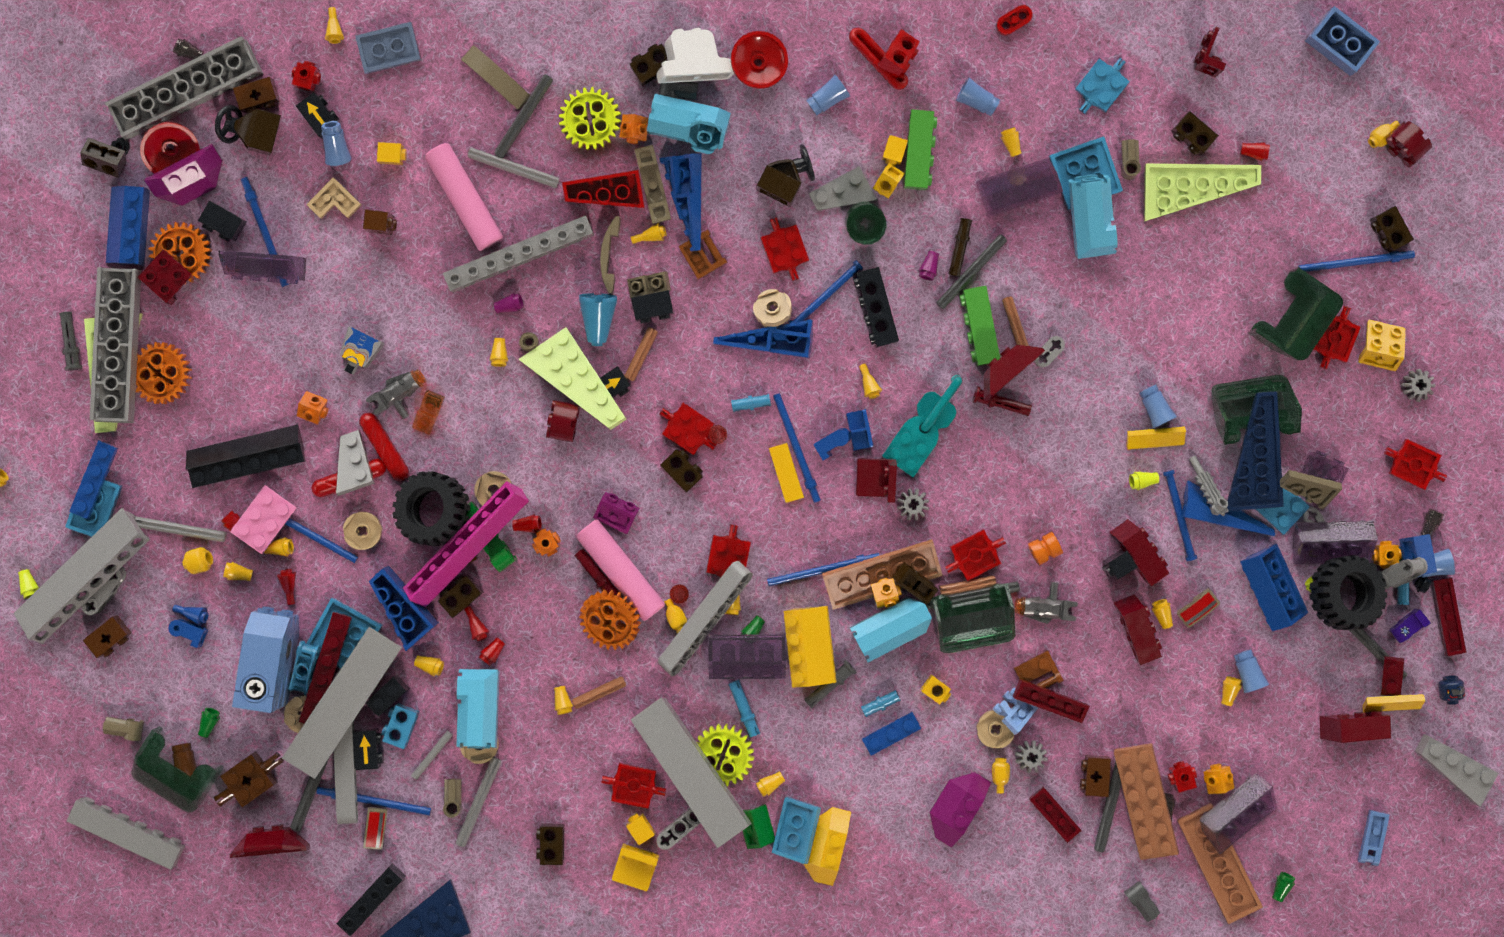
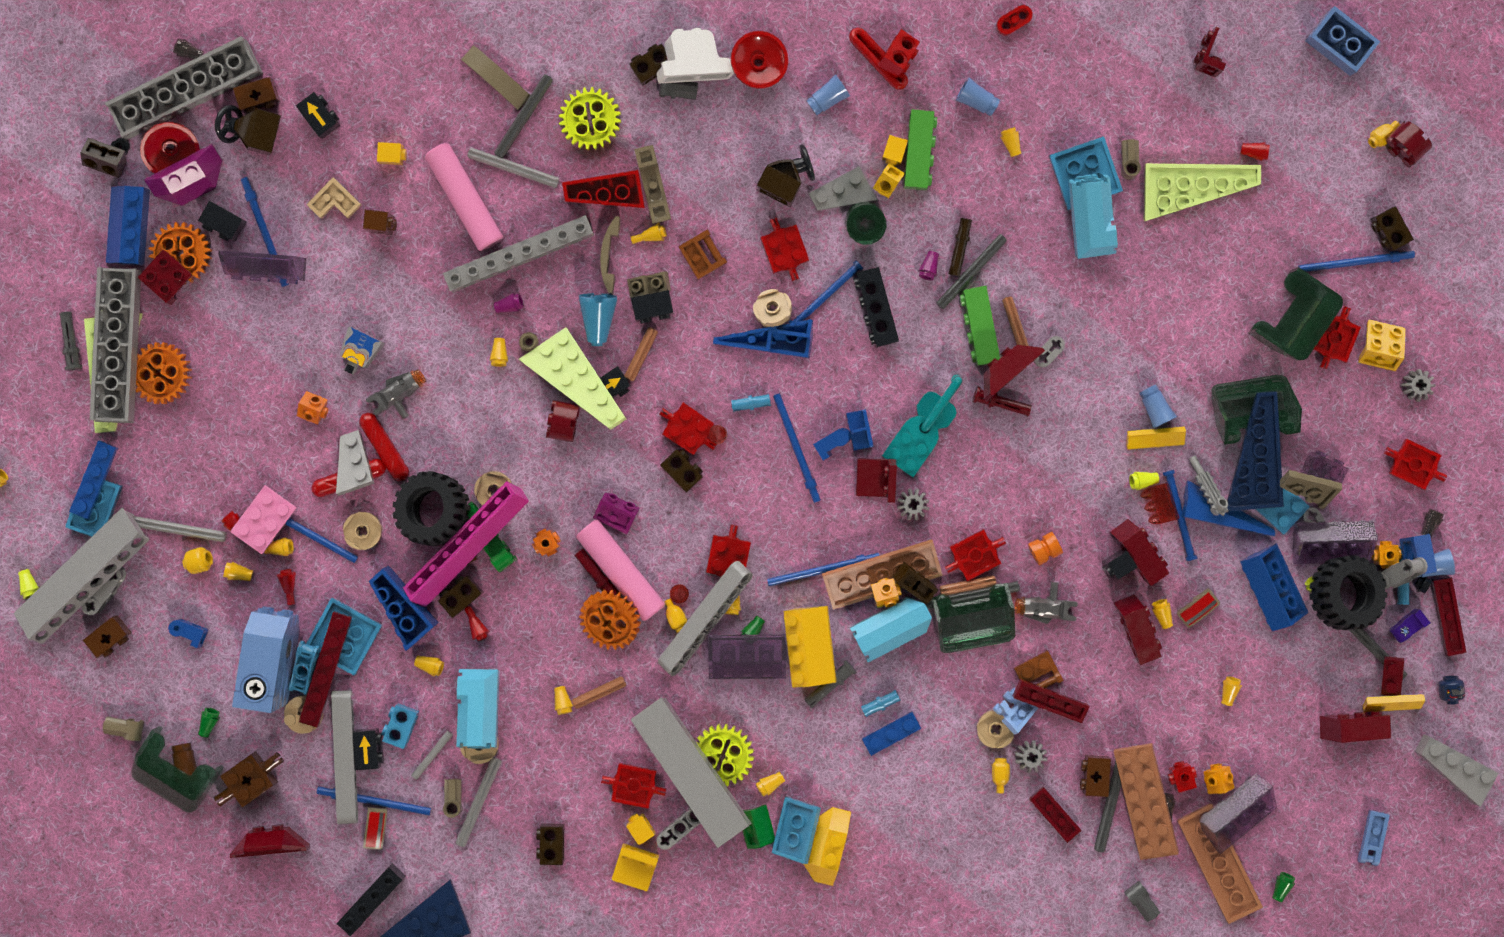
light grey brick [67,797,185,870] -> none
blue cone [172,605,209,626] -> none
black slope [186,424,306,488] -> none
light grey tile [282,627,402,779] -> none
dark grey axle [290,758,329,832] -> none
red brick [291,61,321,92] -> none
medium blue plant [321,121,352,166] -> none
yellow cone [325,7,344,44] -> none
sand blue plate [355,22,421,74] -> none
black brick [365,675,410,717] -> none
clear orange slope [412,390,445,435] -> none
red cone [479,637,505,666] -> none
red cone [512,514,542,533] -> none
orange brick [619,114,649,144] -> none
medium azure brick [647,94,731,154] -> none
blue wedge [660,153,702,251] -> none
dark azure pin [728,680,760,738] -> none
yellow tile [769,443,804,503] -> none
yellow cone [859,364,882,399] -> none
yellow brick [920,674,951,705] -> none
magenta wedge [929,772,991,848] -> none
clear purple slope [976,158,1063,218] -> none
dark azure plate [1075,58,1130,114] -> none
dark brown brick [1171,111,1219,156] -> none
medium blue plant [1234,649,1269,693] -> none
none -> clear red plate [1140,482,1180,525]

